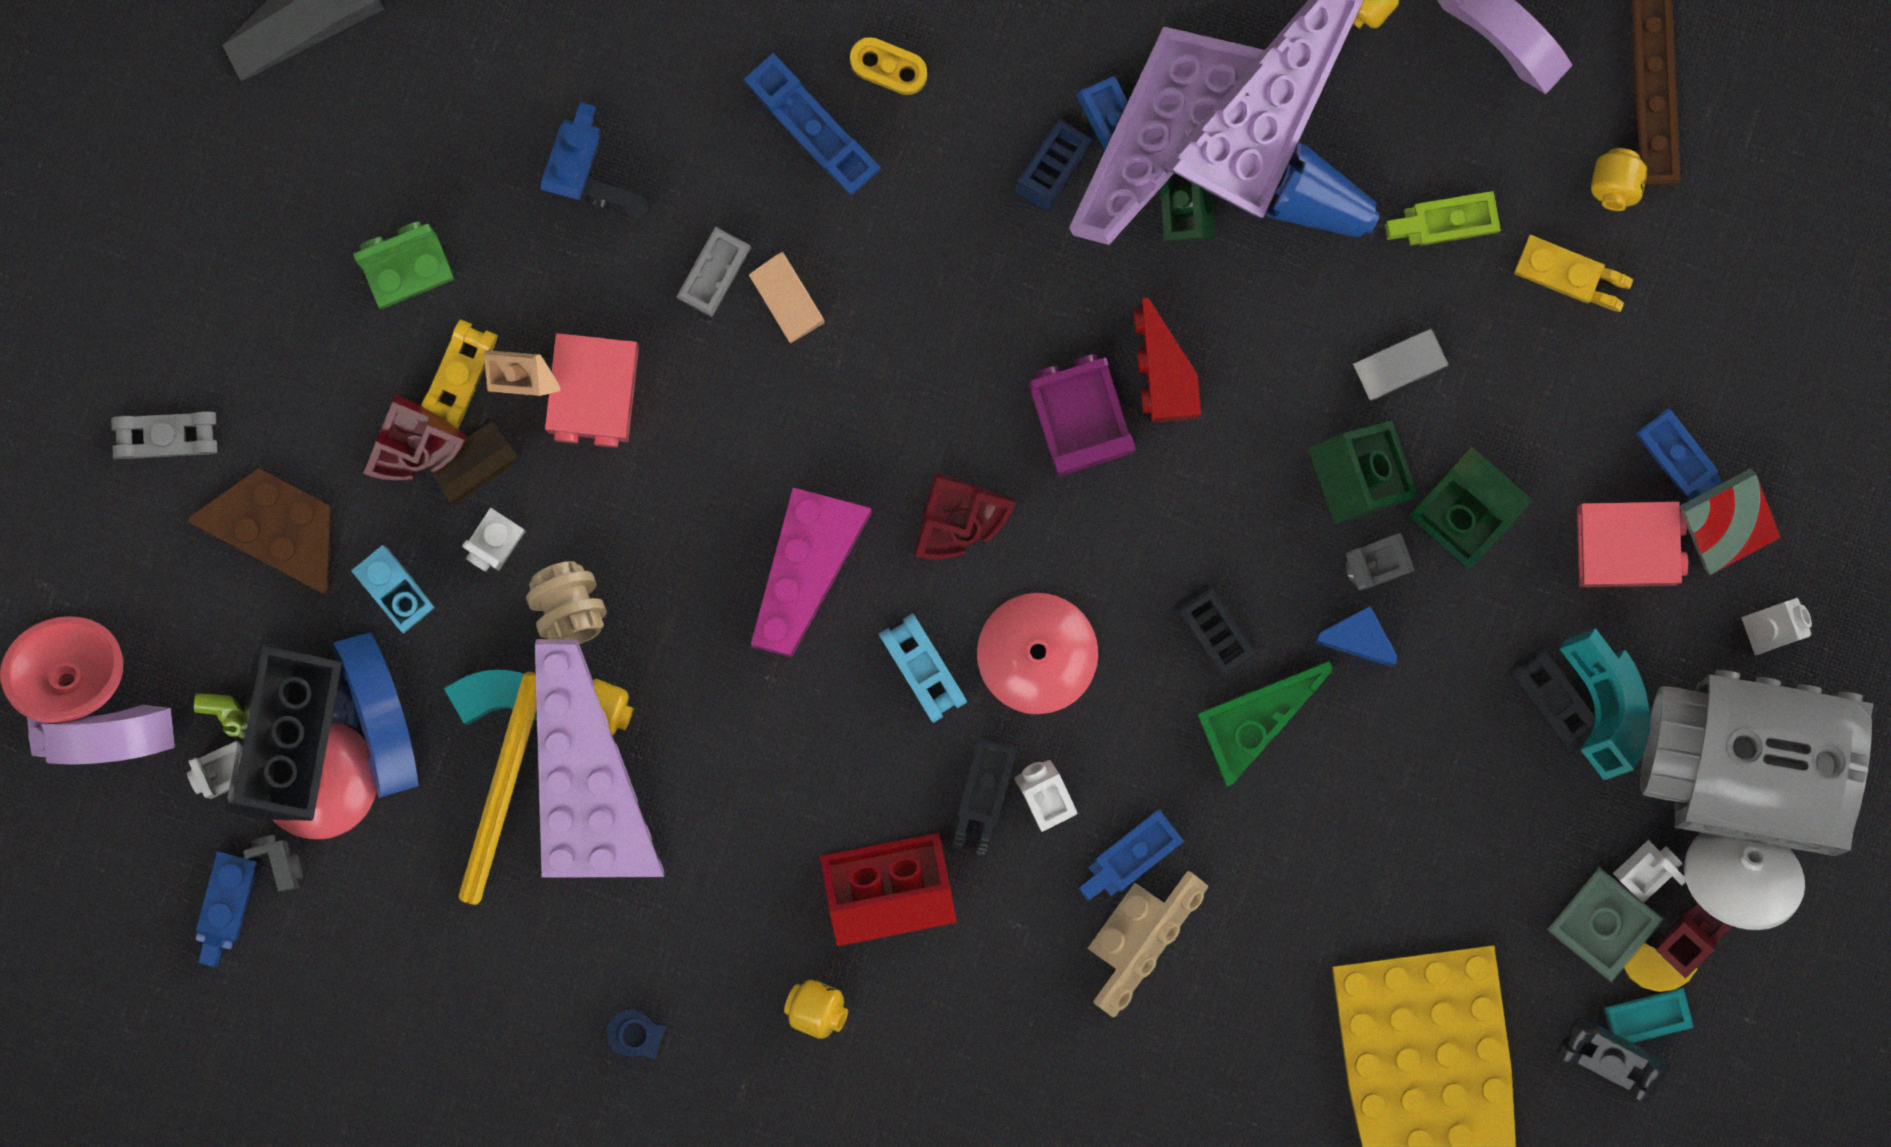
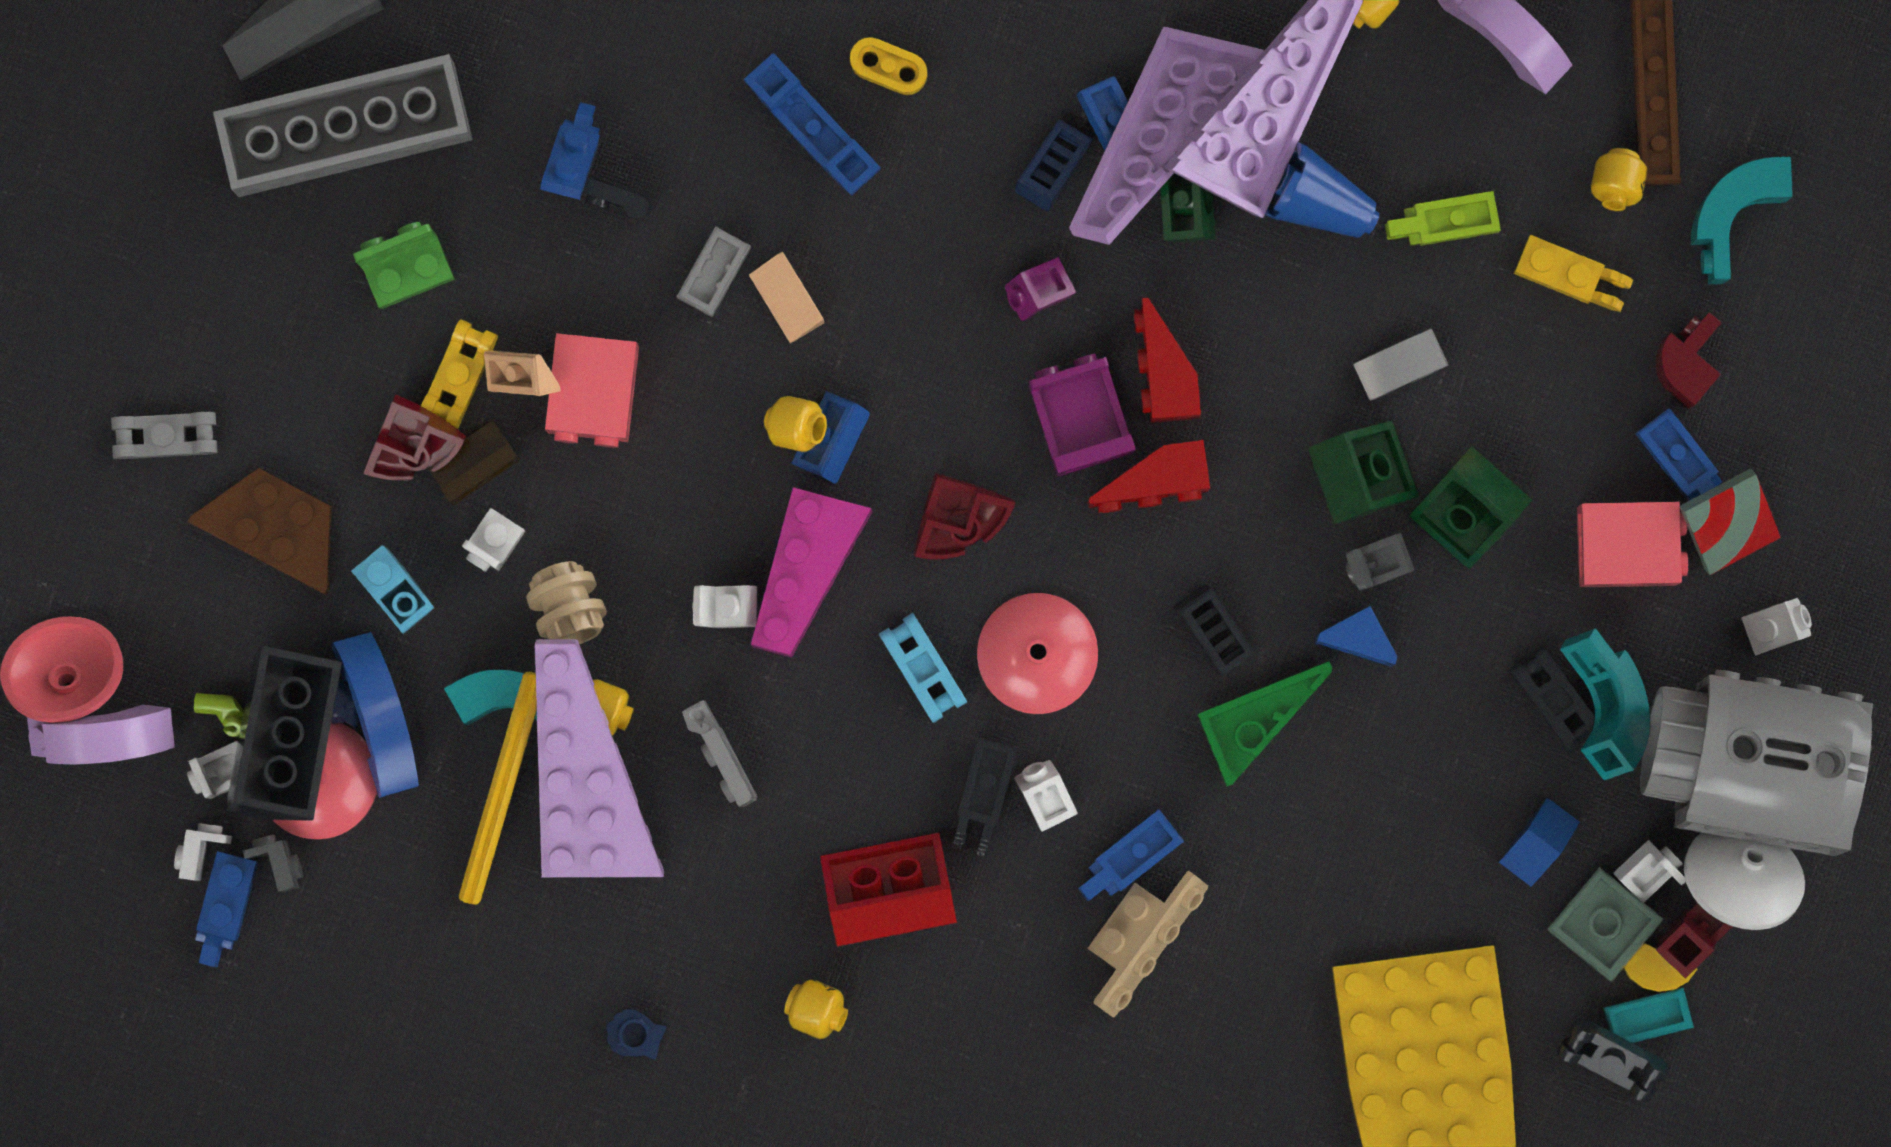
none -> white bracket [174,823,232,881]
none -> light grey brick [213,54,473,197]
none -> light grey hinge [682,700,758,807]
none -> white bracket [692,585,757,628]
none -> yellow head [764,396,827,452]
none -> blue slope [791,391,870,484]
none -> magenta bracket [1005,257,1076,321]
none -> red slope [1088,440,1210,513]
none -> blue slope [1498,798,1580,887]
none -> dark red brick [1656,312,1722,409]
none -> teal arch [1691,157,1792,284]

